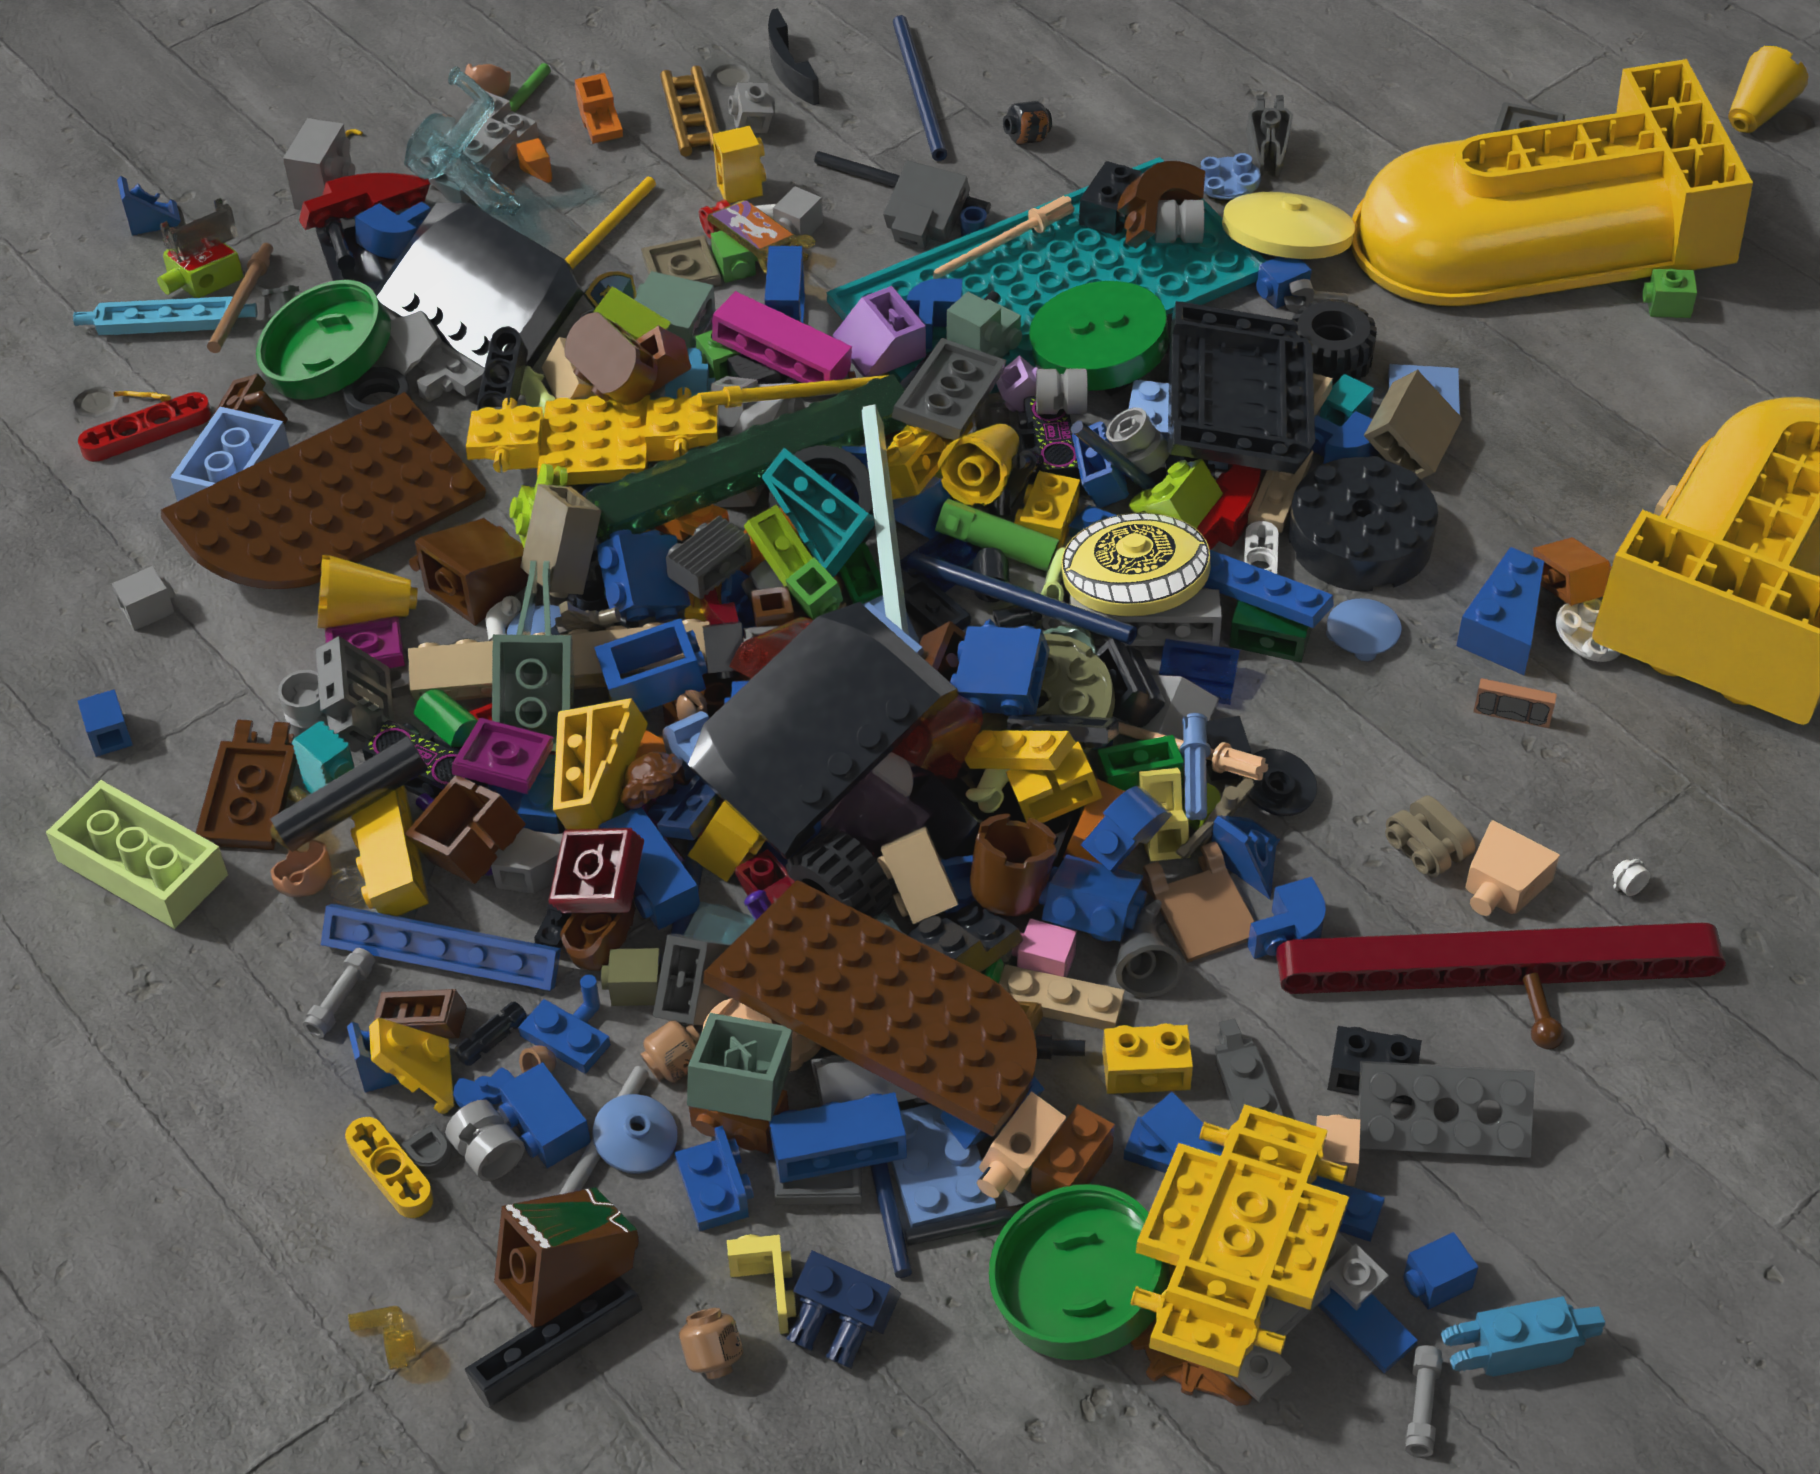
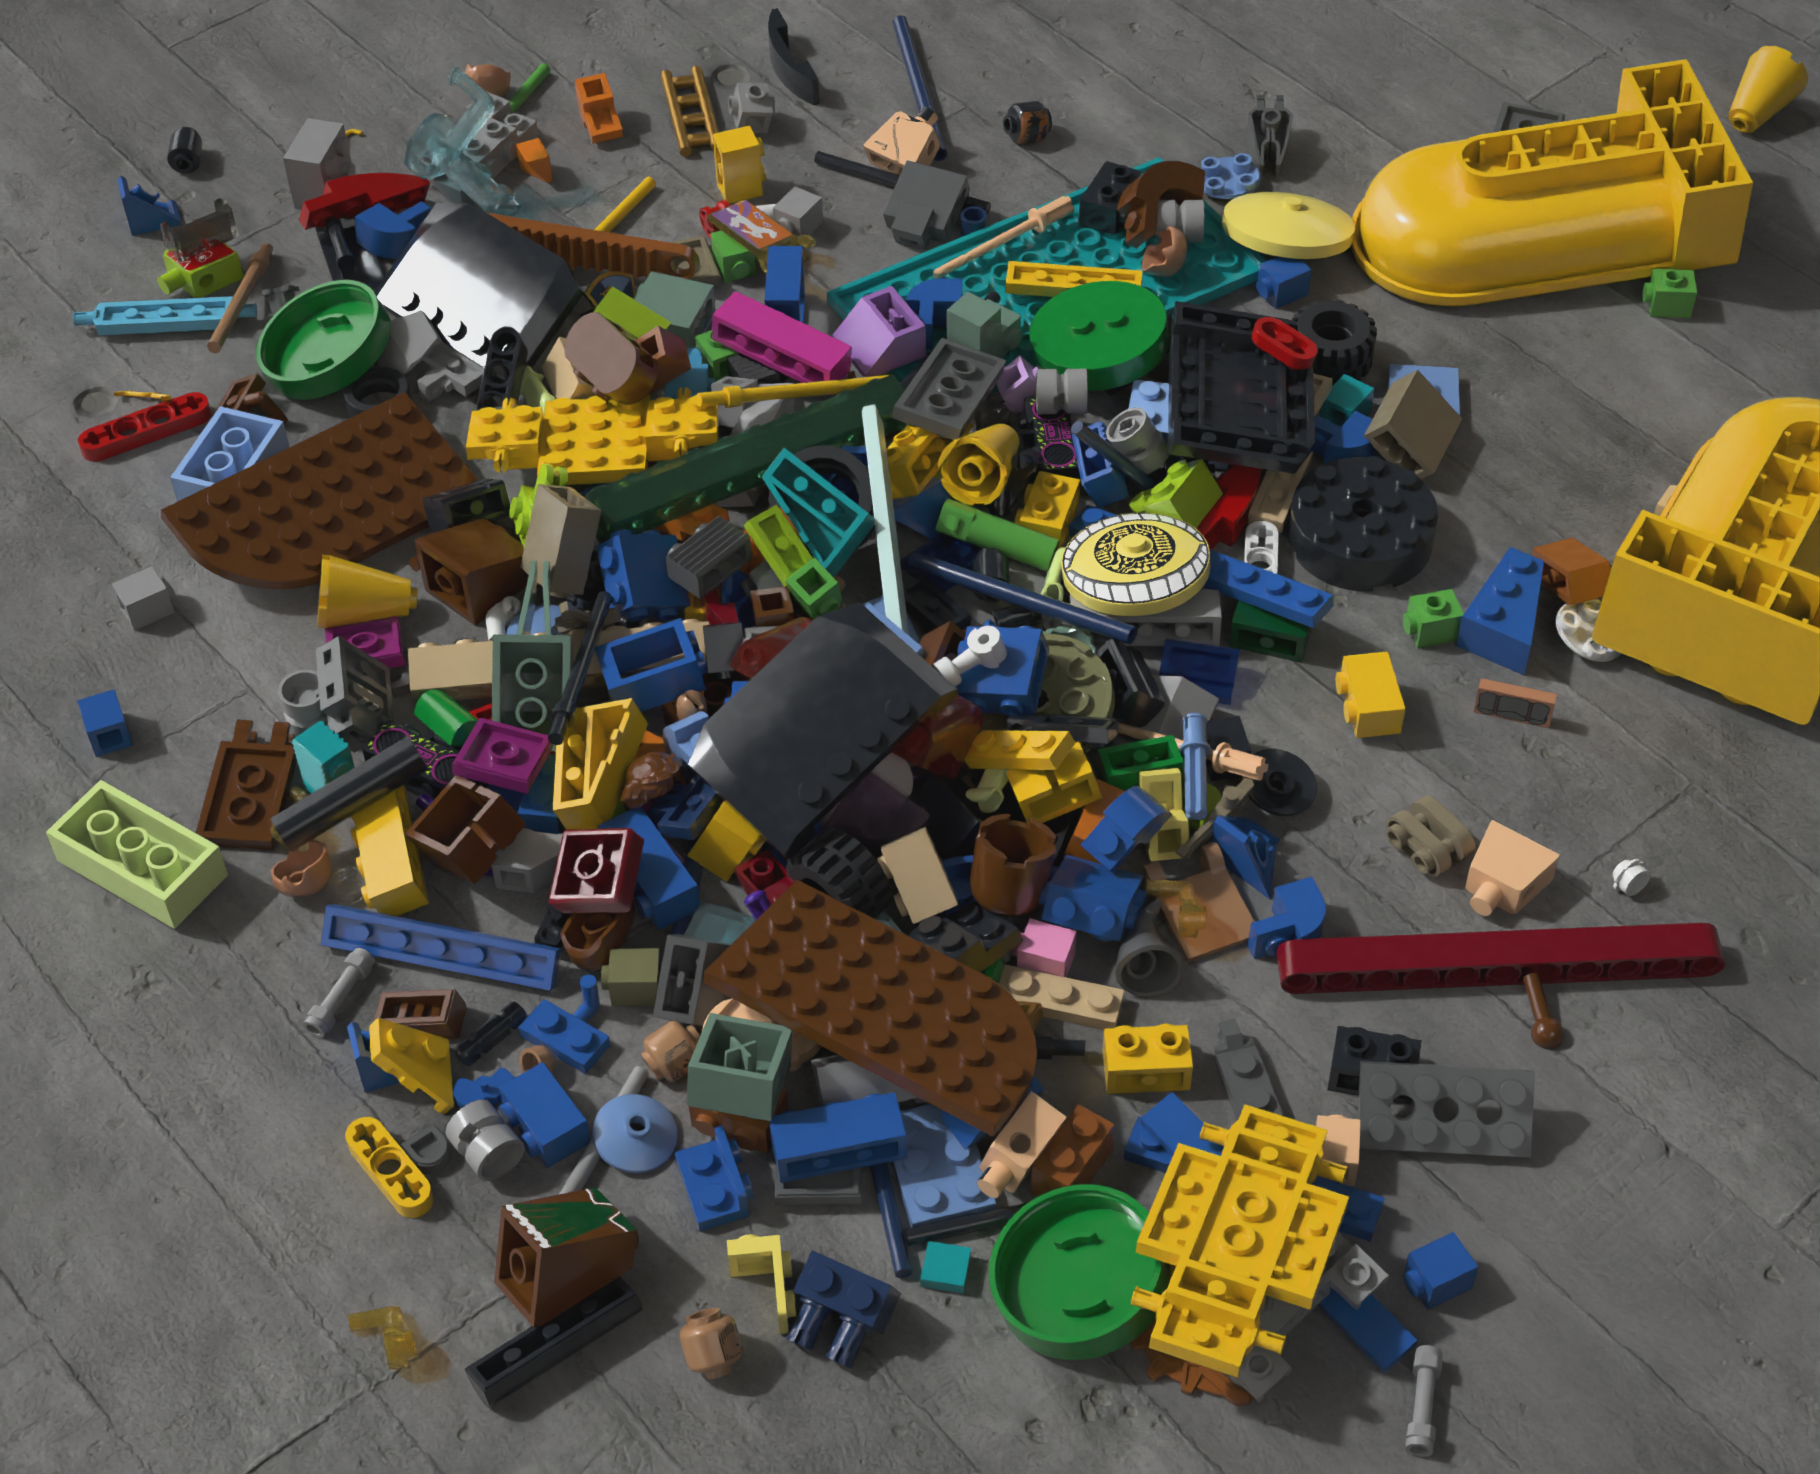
green brick [838,542,883,604] -> none
flat silver bar [1284,279,1348,313] -> none
medium blue dish [1326,598,1401,661] -> none
dark azure hinge [1441,1296,1605,1377] -> none
none -> black brick [167,127,203,173]
none -> black brick [423,478,510,533]
none -> dark orange gear [486,212,700,280]
none -> black bar [548,591,612,745]
none -> light nougat torso [863,107,940,175]
none -> teal tile [920,1241,971,1294]
none -> white leg [933,626,1007,686]
none -> yellow plate [1005,261,1143,297]
none -> nougat hair [1142,226,1188,278]
none -> clear yellow plate [1145,879,1207,938]
none -> red plate [1252,317,1318,370]
none -> yellow brick [1335,652,1405,738]
none -> bright green brick [1403,589,1464,648]

